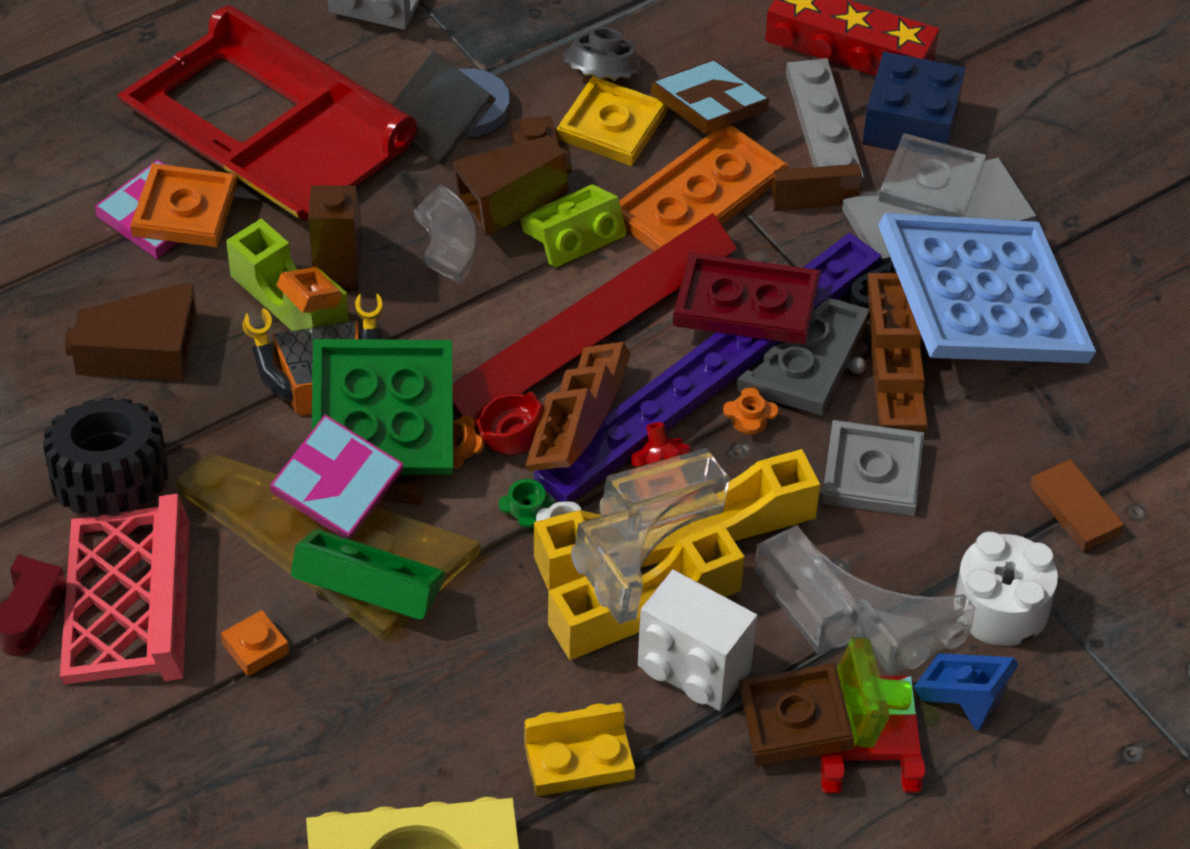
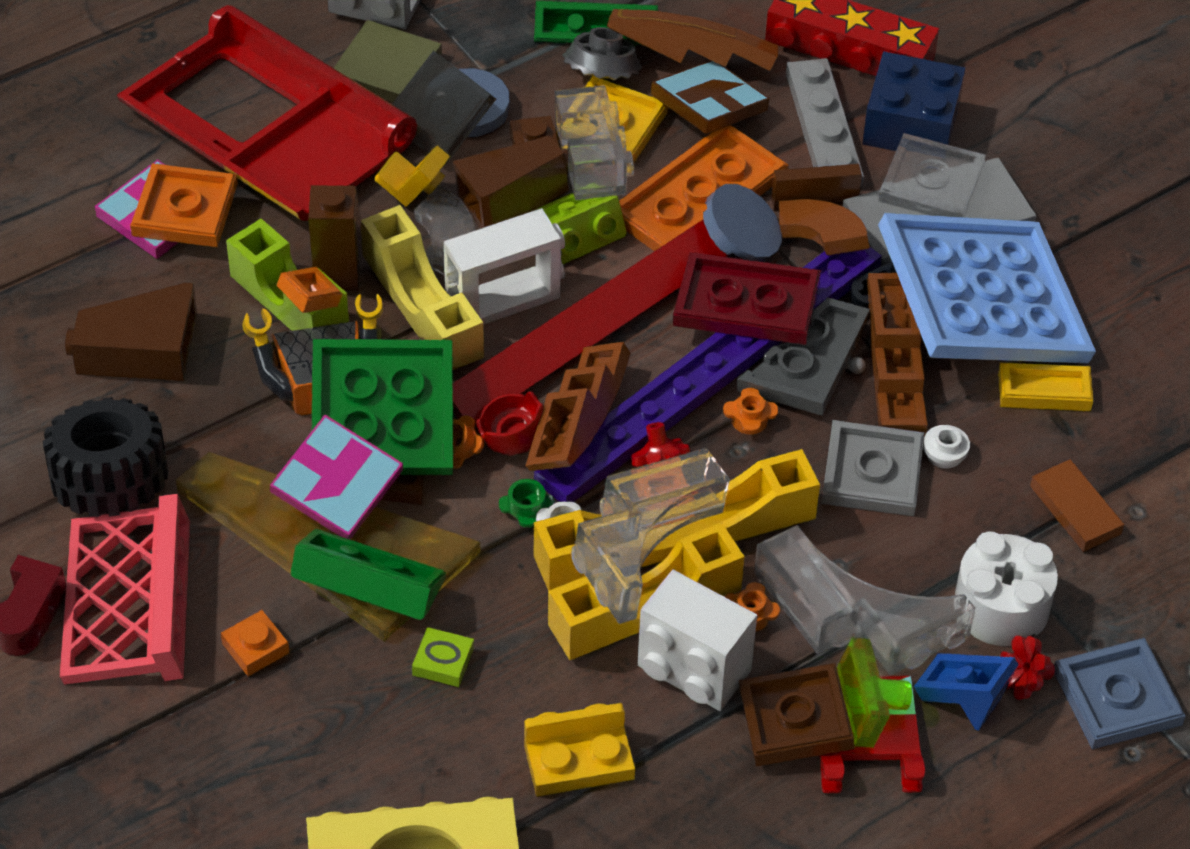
none -> olive tile [334,20,442,107]
none -> light yellow arch [361,205,484,371]
none -> yellow bracket [375,146,450,207]
none -> lime tile [412,627,474,687]
none -> white window [443,208,565,325]
none -> green slope [534,1,658,46]
none -> clear arch [554,85,634,200]
none -> dark orange slope [607,9,778,71]
none -> sand blue tile [703,184,782,262]
none -> orange plate [724,582,780,632]
none -> dark orange tile [779,199,870,255]
none -> white plate [923,425,970,469]
none -> yellow tile [998,362,1093,411]
none -> red plant [1000,635,1055,700]
none -> sand blue tile [1054,638,1185,749]

